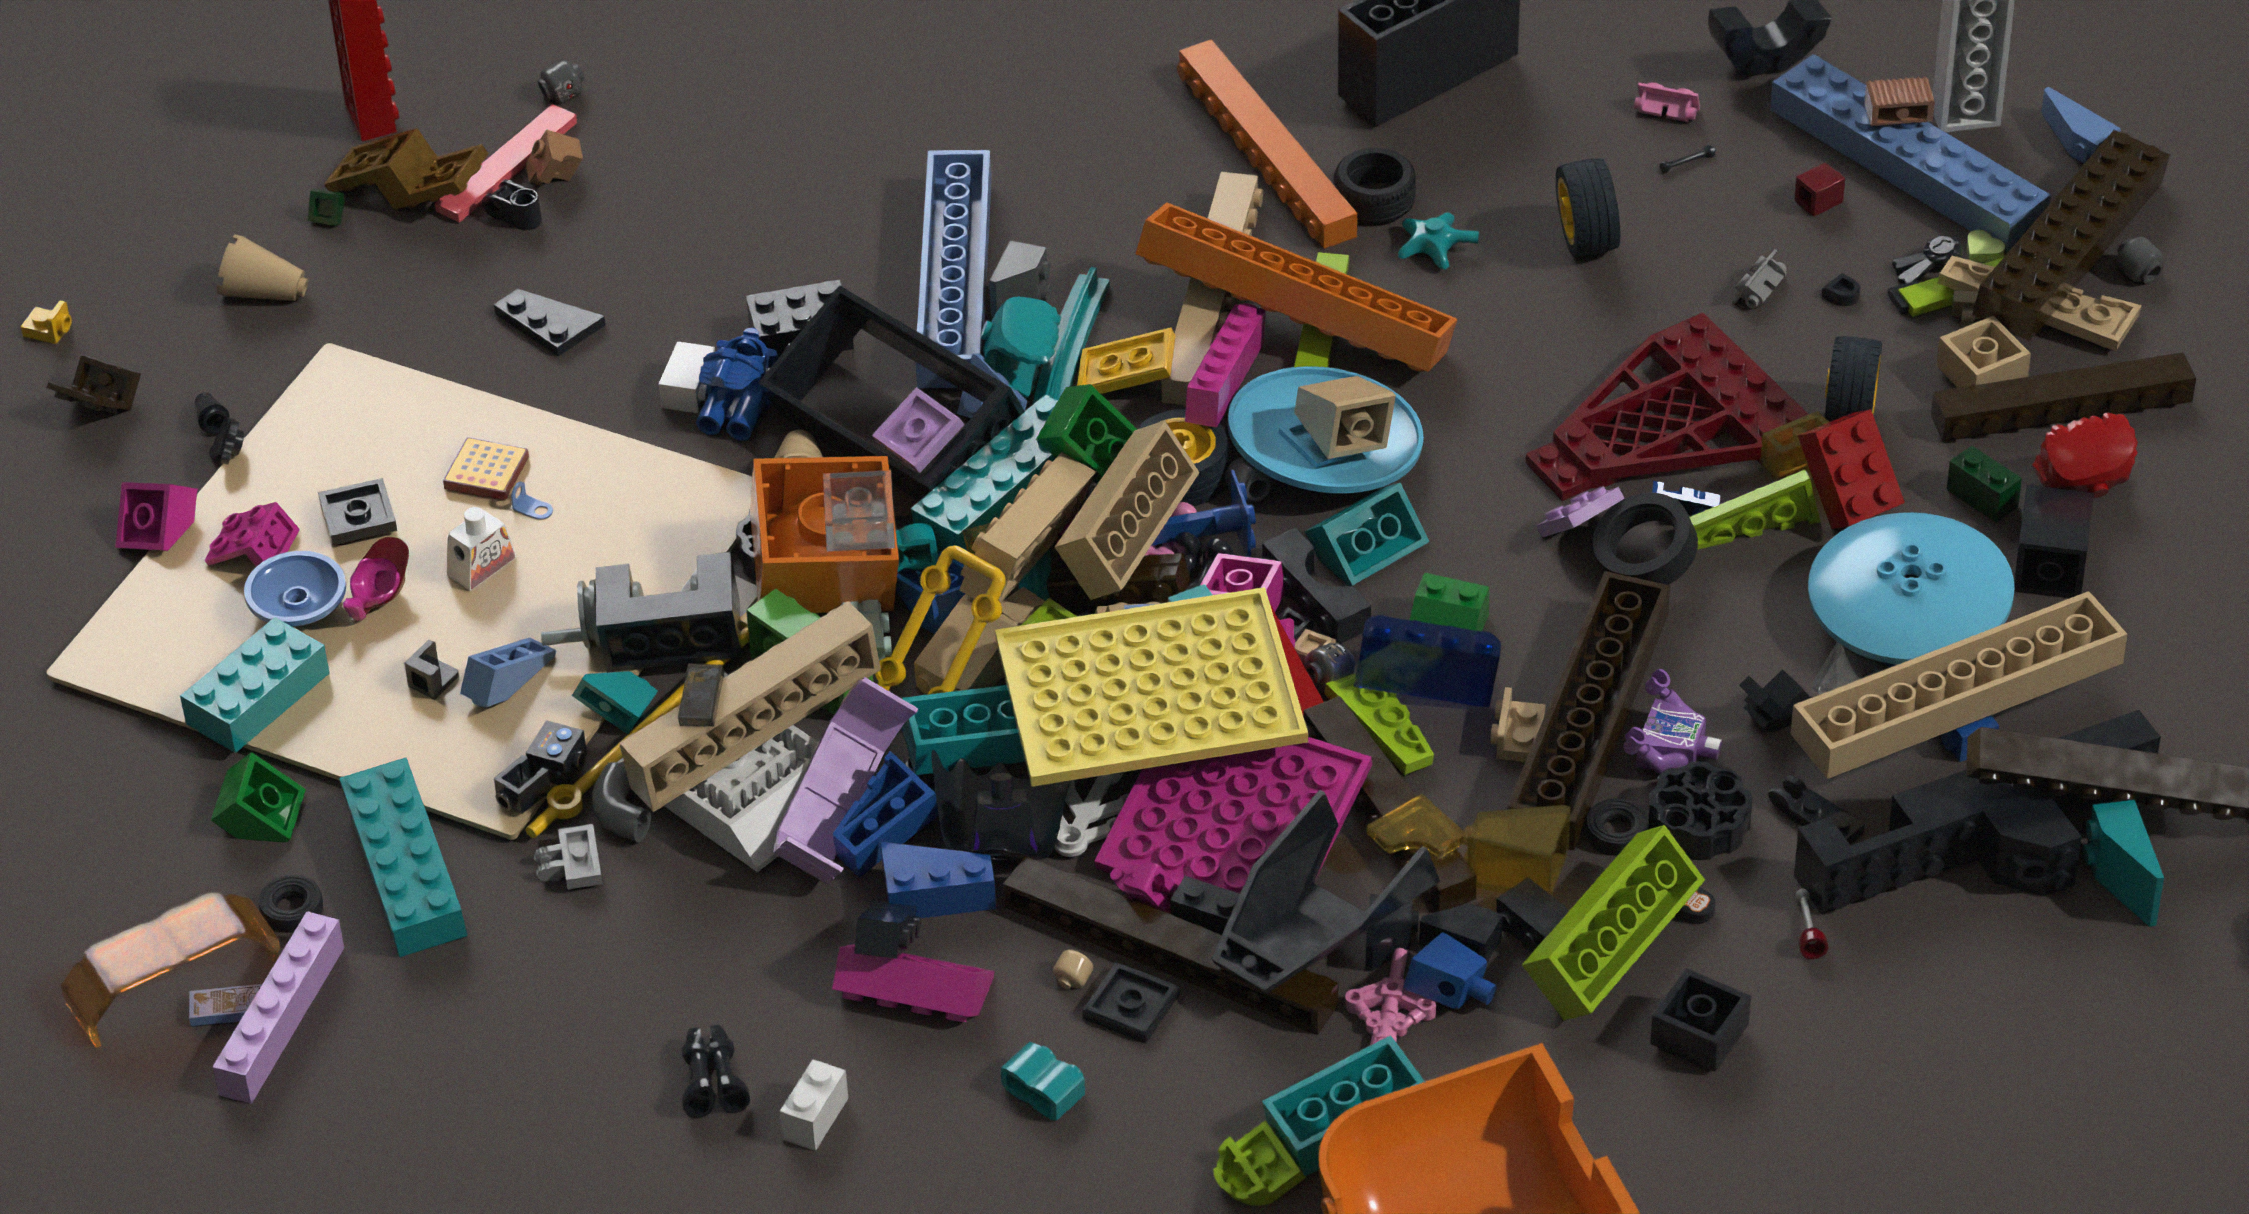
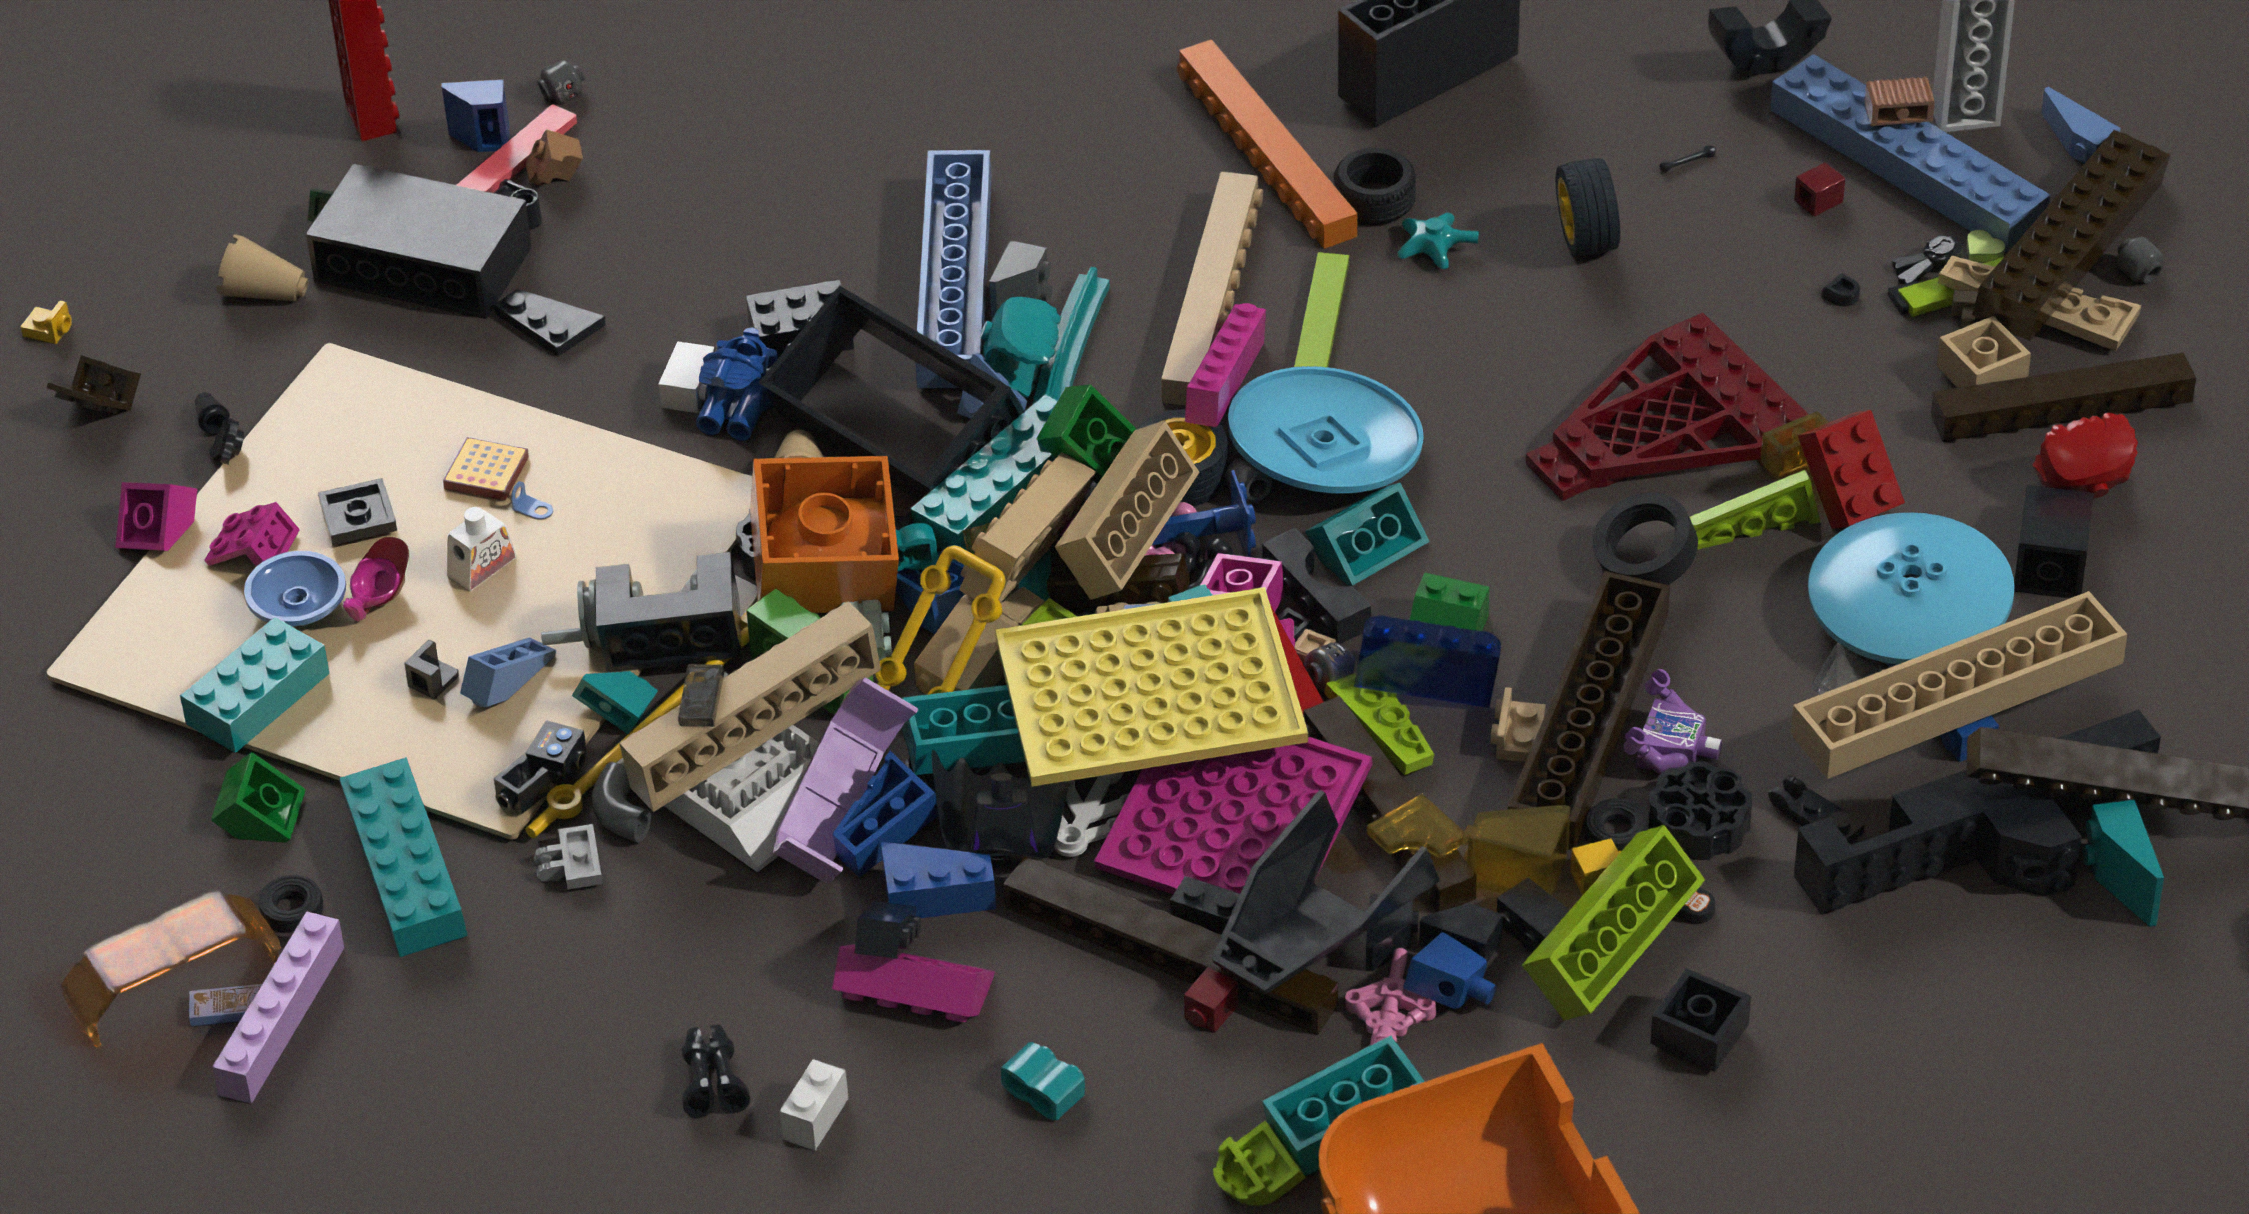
pearl gold bracket [324,128,489,210] -> none
clear brick [823,470,895,551] -> none
lavender plate [872,387,964,473] -> none
tan piece [1053,950,1093,989] -> none
yellow tile [1077,327,1175,394] -> none
black tile [1082,962,1180,1043] -> none
dark pink piece [1110,863,1178,914] -> none
orange brick [1135,202,1458,372] -> none
tan slope [1294,376,1396,459] -> none
lavender plate [1536,486,1625,537] -> none
bright pink hinge [1634,82,1700,122] -> none
wing [1652,481,1720,516] -> none
light grey hinge [1732,249,1787,309] -> none
black brick [1739,669,1812,732] -> none
dark red hinge [1795,889,1829,959] -> none
black wheel [1824,336,1882,424] -> none
dark green brick [1946,445,2022,523] -> none
none -> brick [306,164,532,319]
none -> blue slope [442,80,510,152]
none -> dark red brick [1184,967,1239,1033]
none -> yellow brick [1570,838,1621,896]

